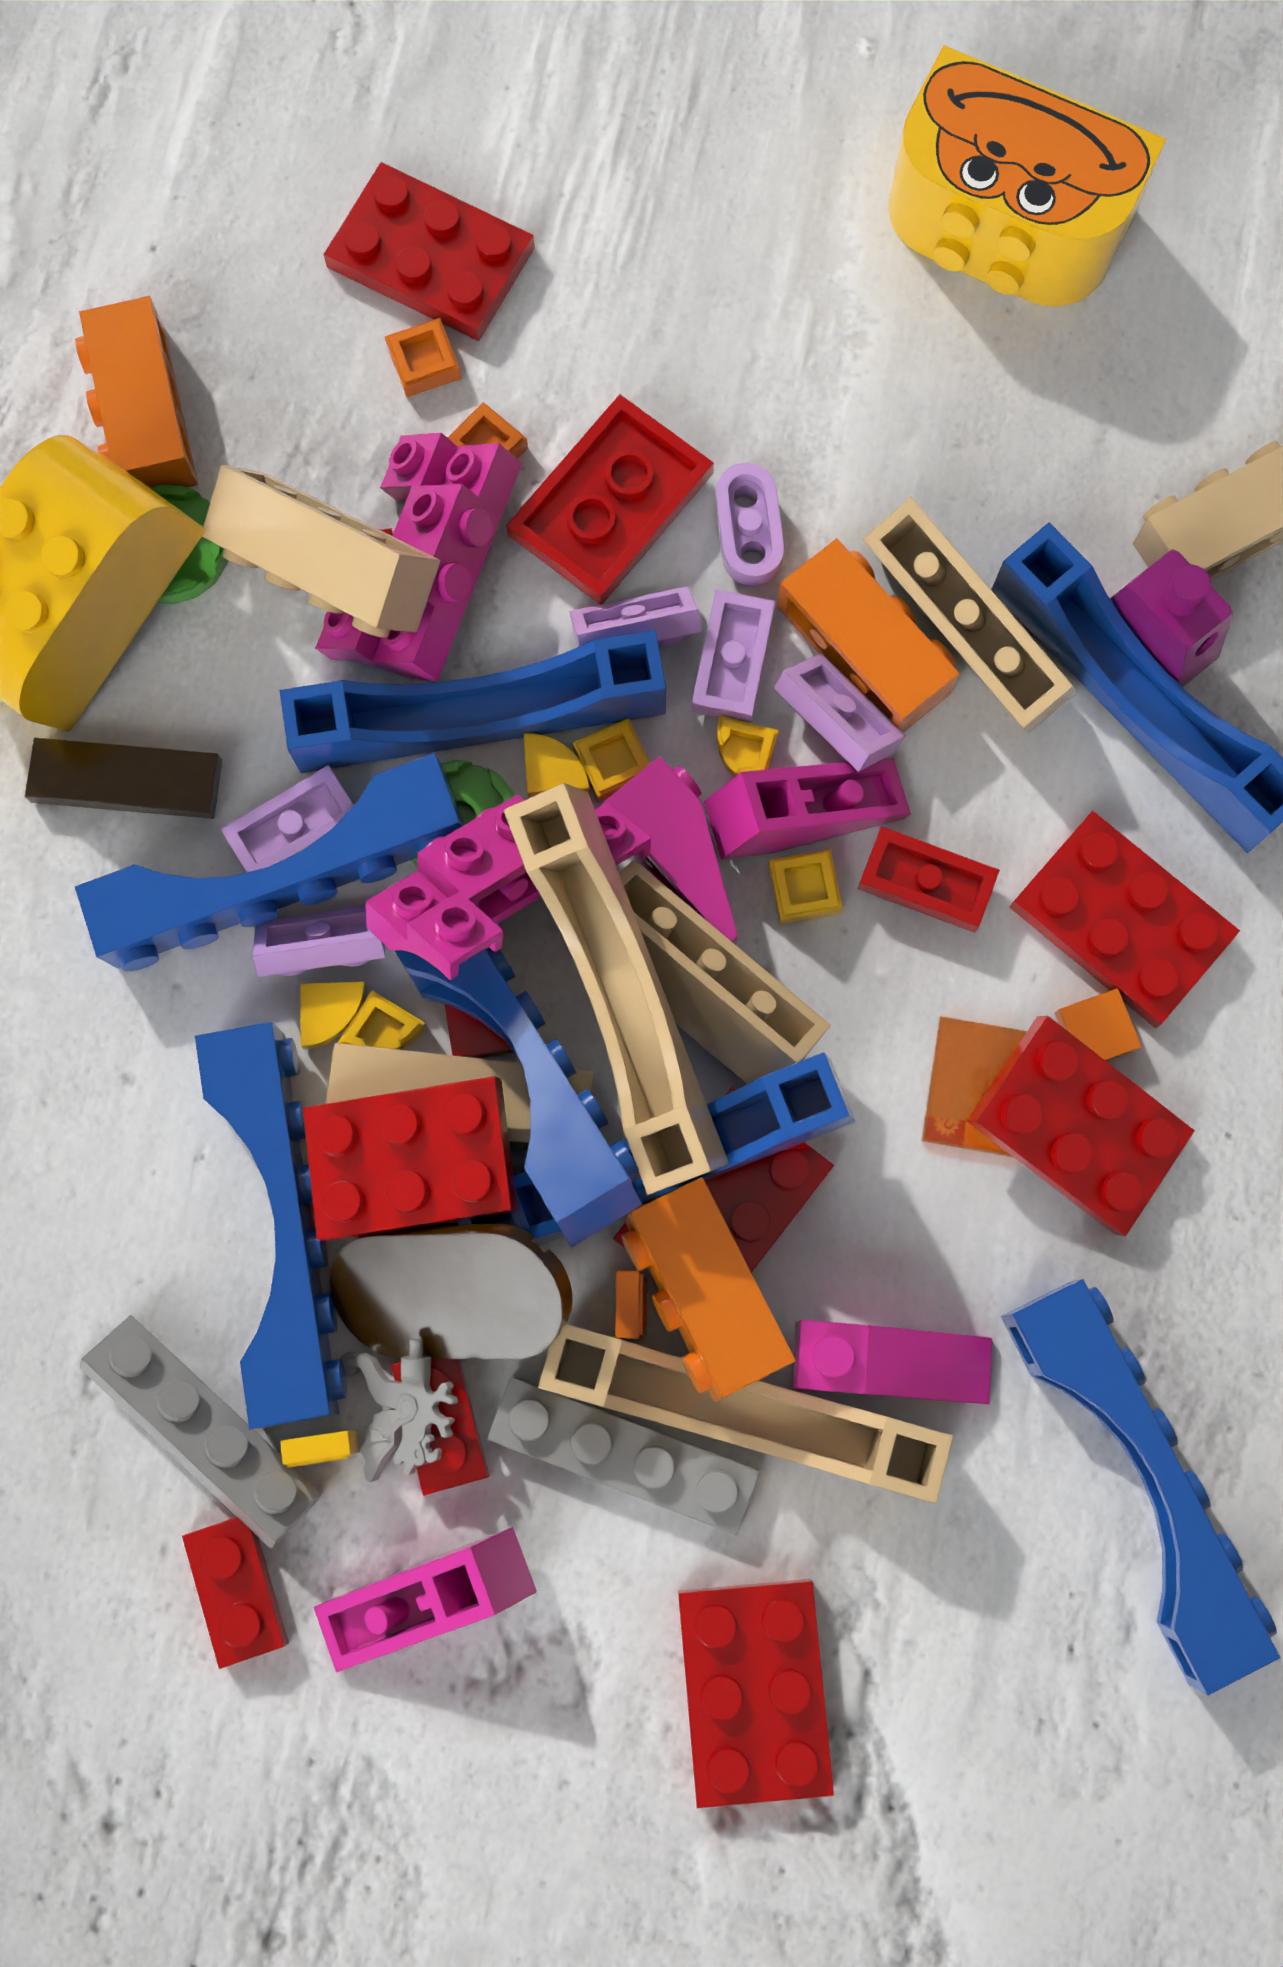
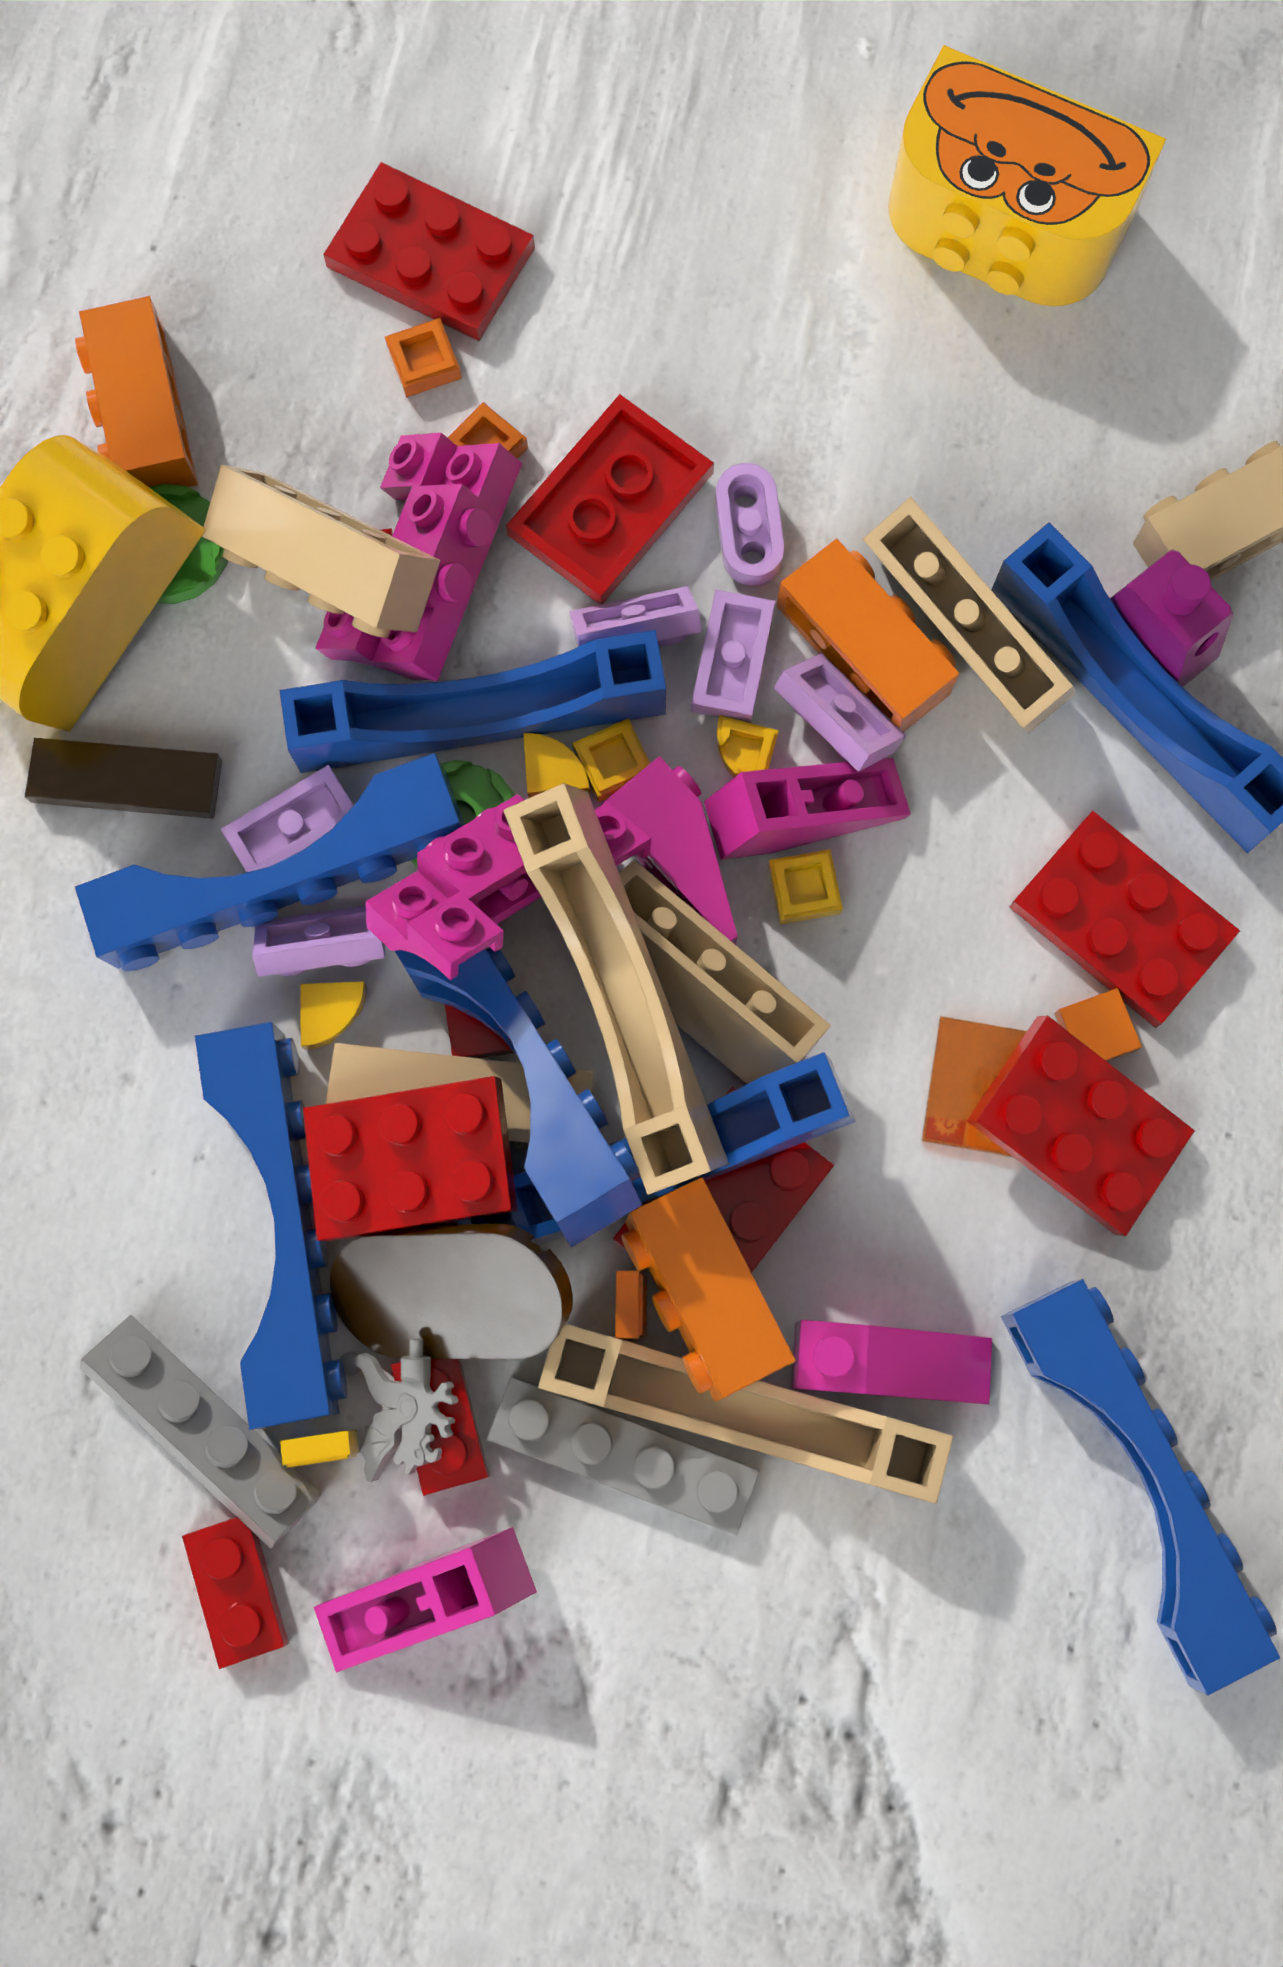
yellow tile [338,990,428,1050] -> none
red plate [678,1579,834,1808] -> none
red plate [857,826,1000,933] -> none

